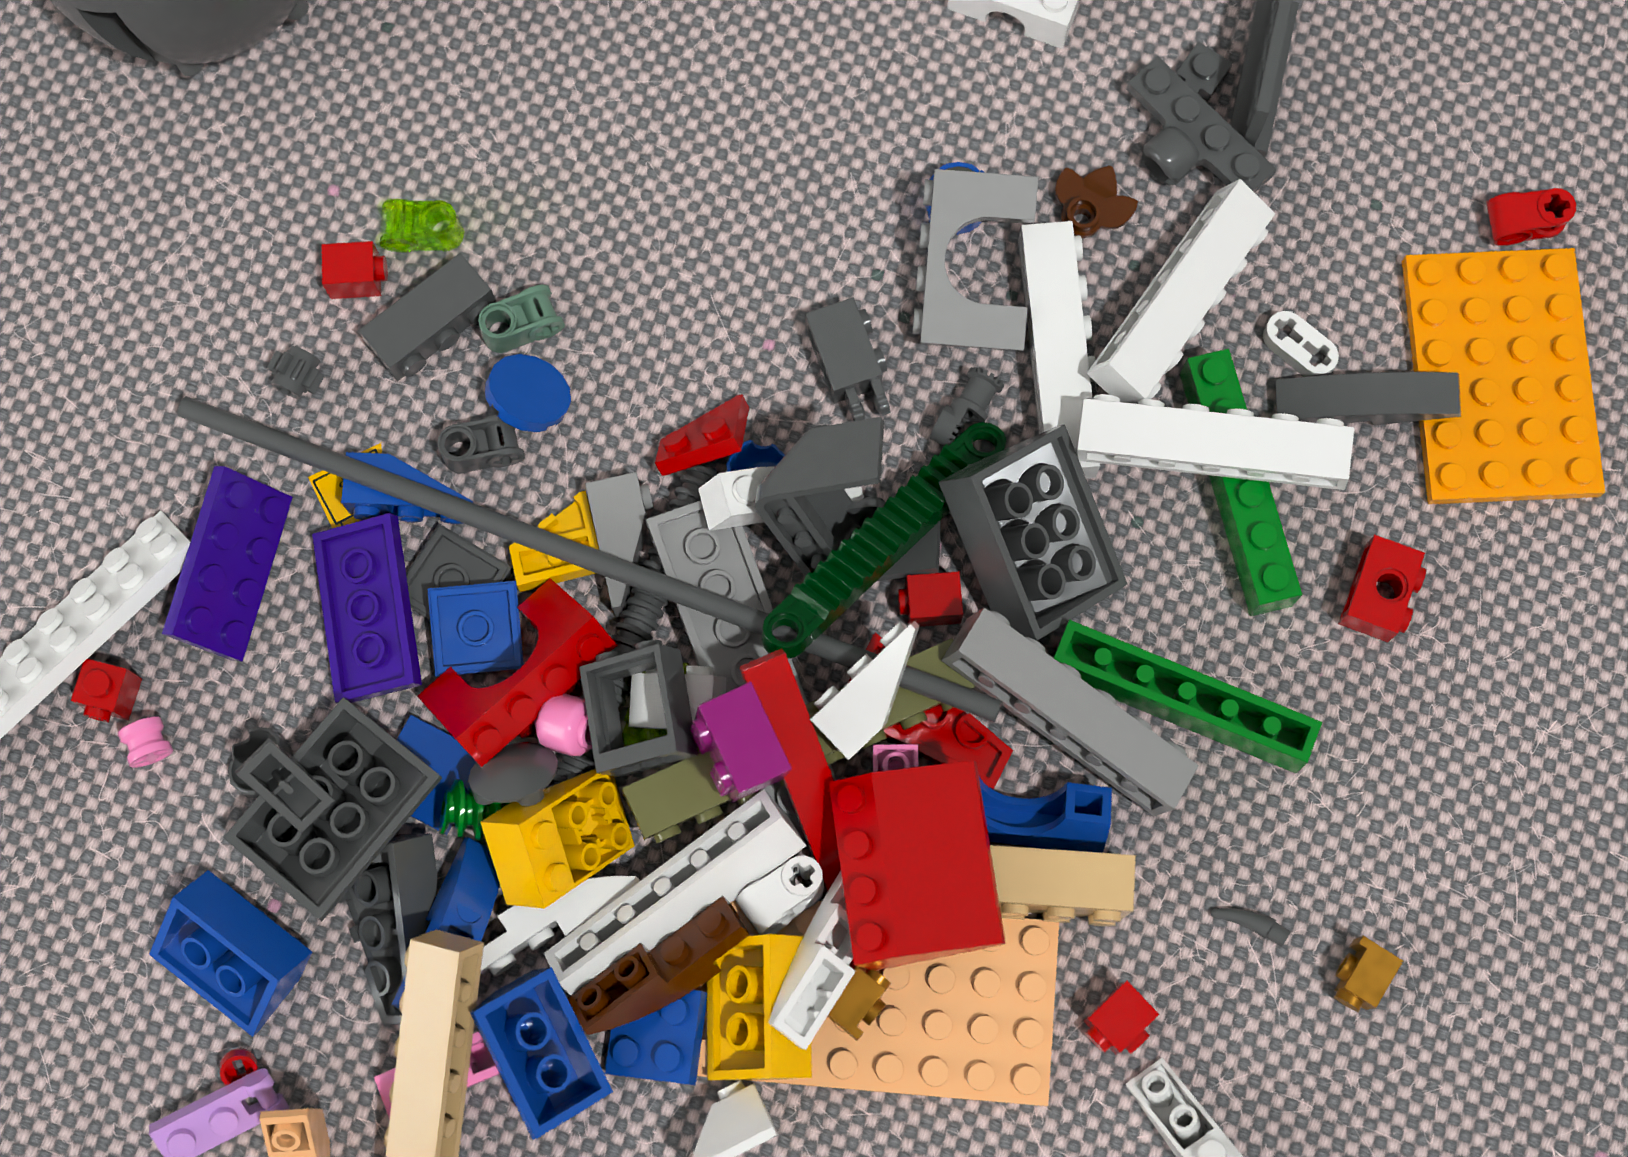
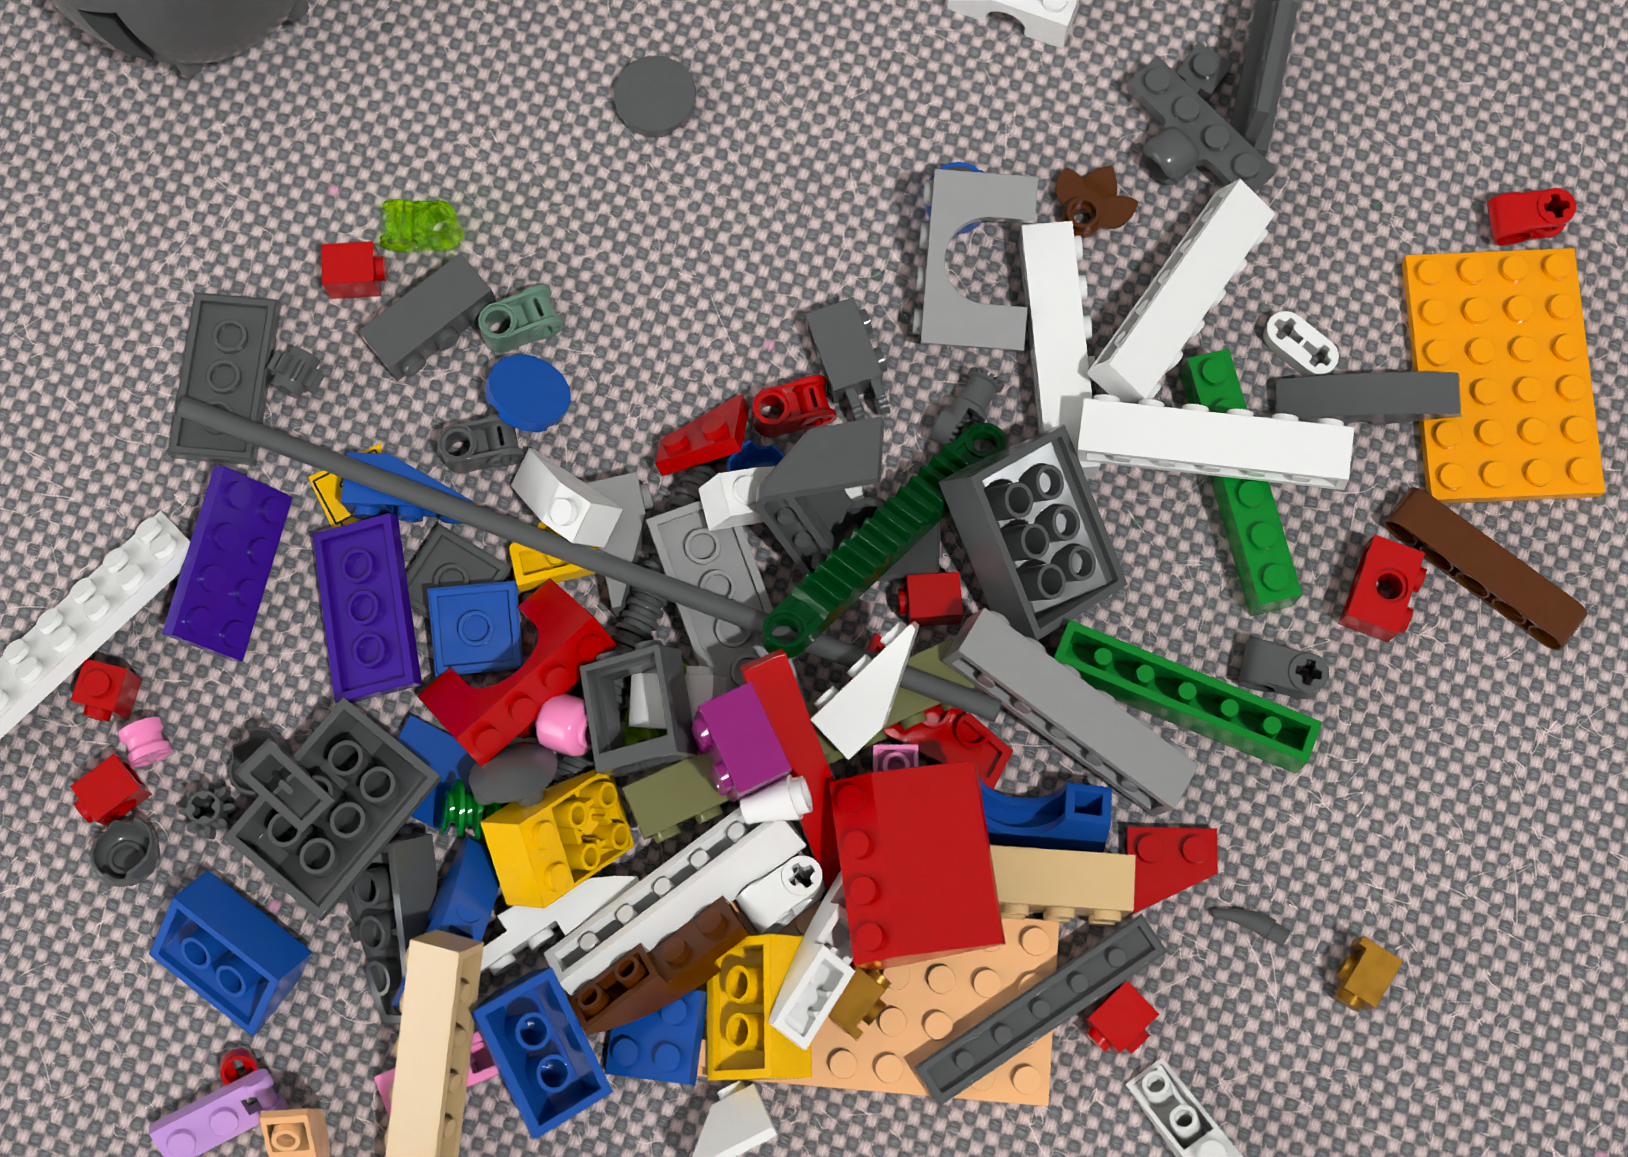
none -> red brick [70,753,152,827]
none -> dark grey hair [89,816,160,887]
none -> dark grey tile [168,292,282,466]
none -> dark grey gear [178,781,240,839]
none -> white slope [511,448,623,548]
none -> dark grey tile [614,56,696,137]
none -> white cone [740,774,813,825]
none -> red piece [752,375,837,438]
none -> dark grey tile [913,913,1168,1107]
none -> red wing [1125,827,1218,915]
none -> dark grey piece [1238,639,1329,699]
none -> reddish brown beam [1384,487,1588,651]

